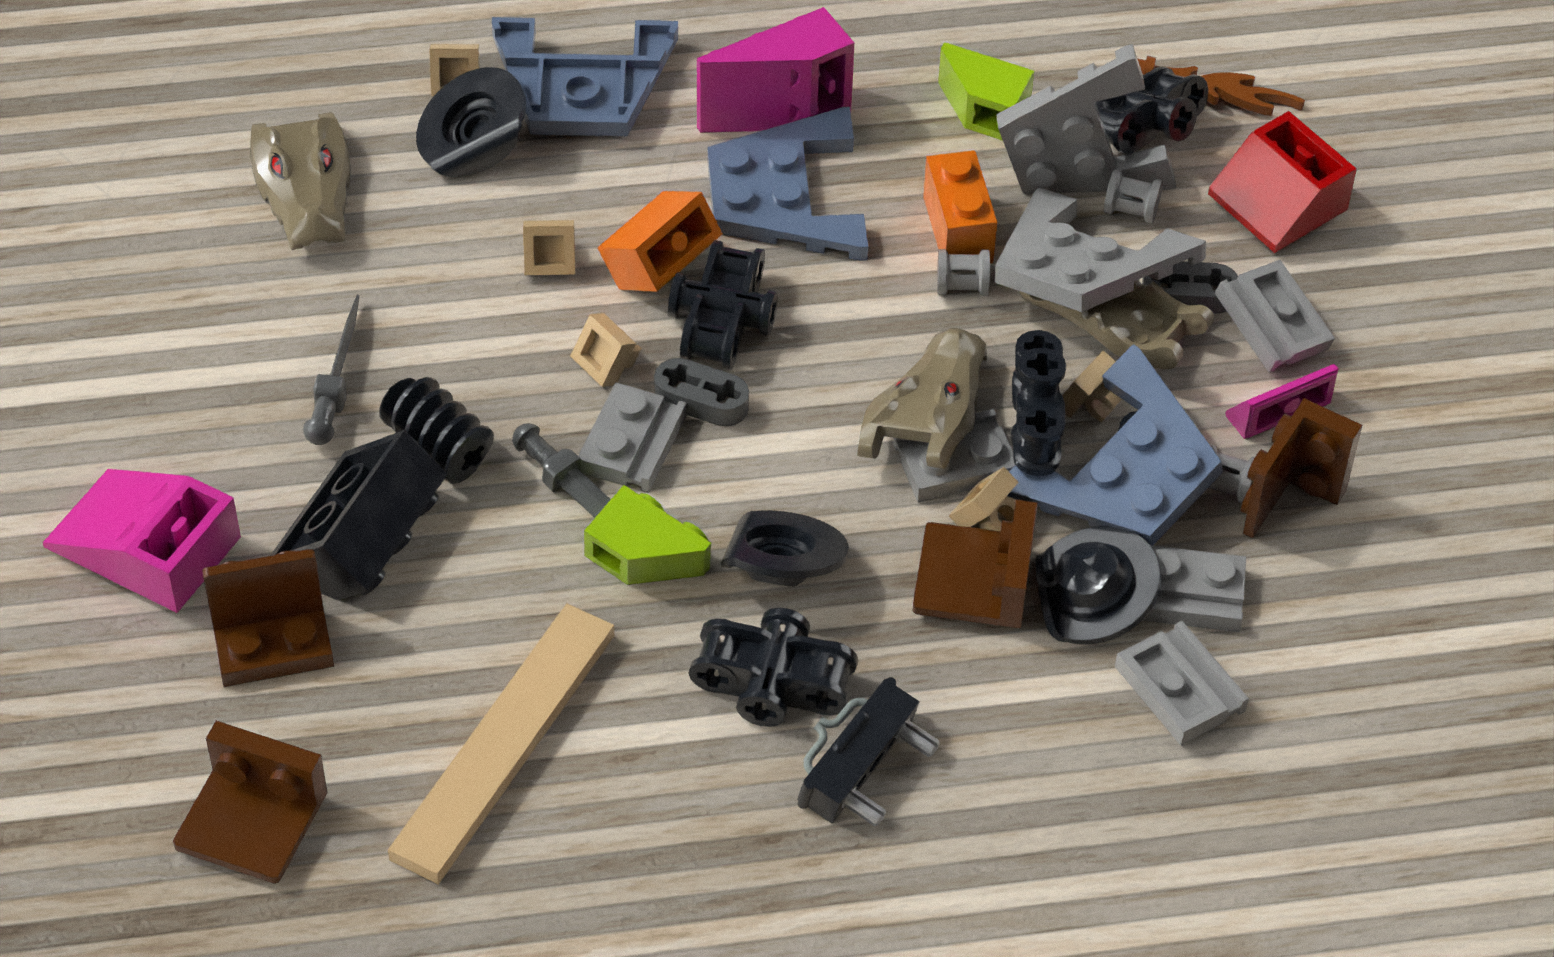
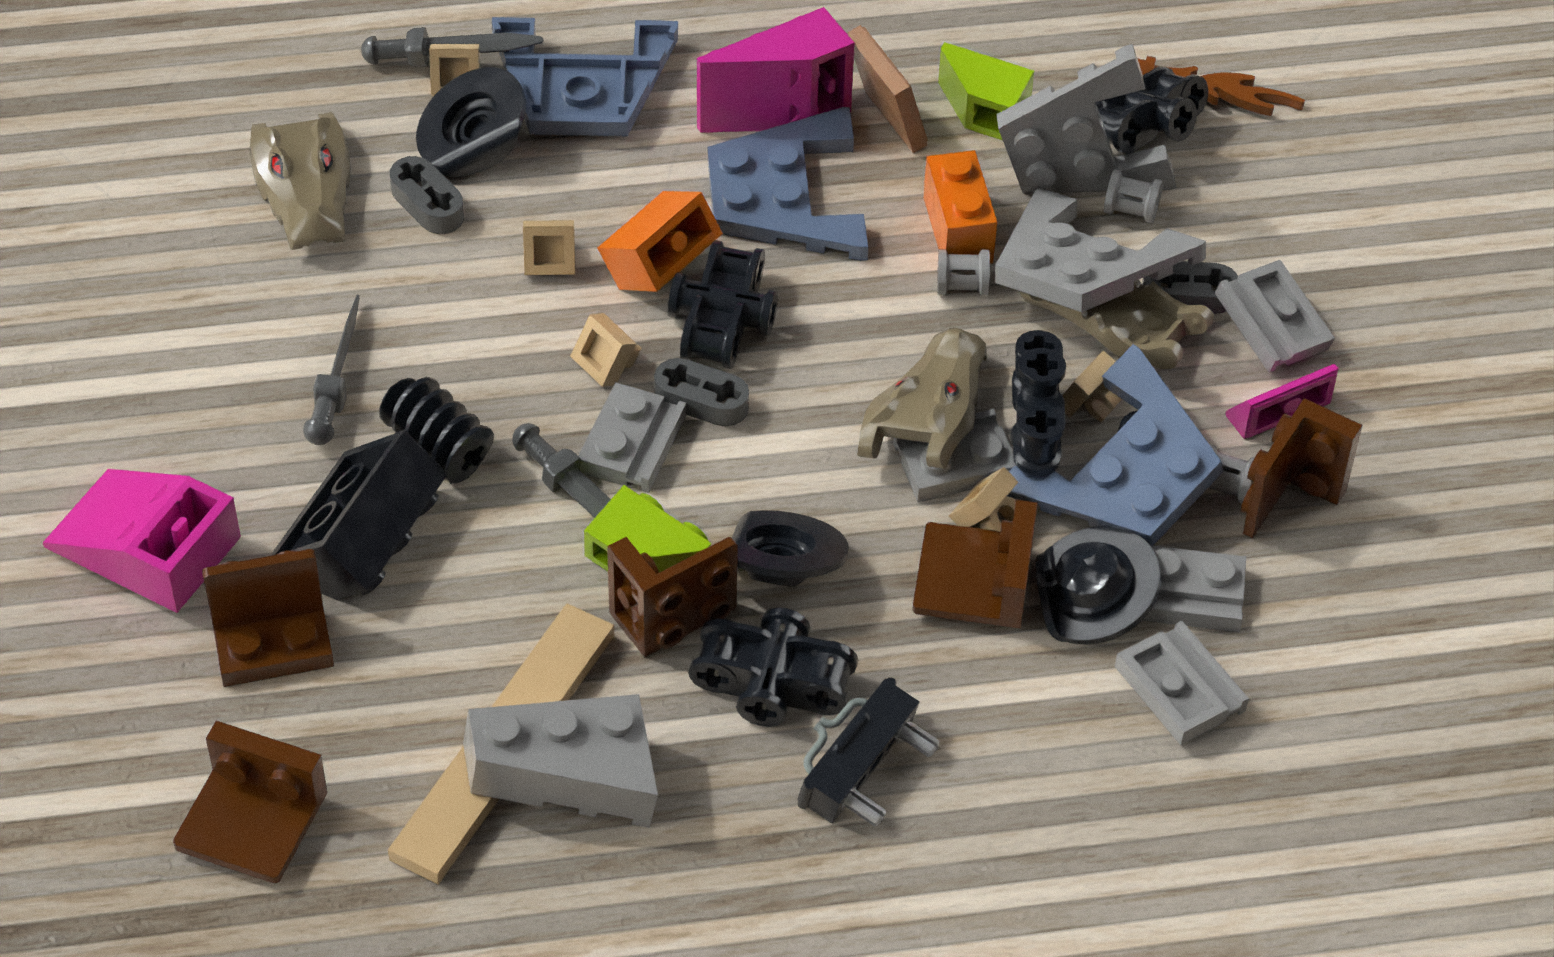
slope [1208,111,1357,253] -> none
none -> dark grey sword [361,27,544,67]
none -> dark grey beam [390,156,464,234]
none -> light grey wedge [463,694,658,828]
none -> reddish brown bracket [607,537,738,658]
none -> medium nougat tile [847,25,928,154]

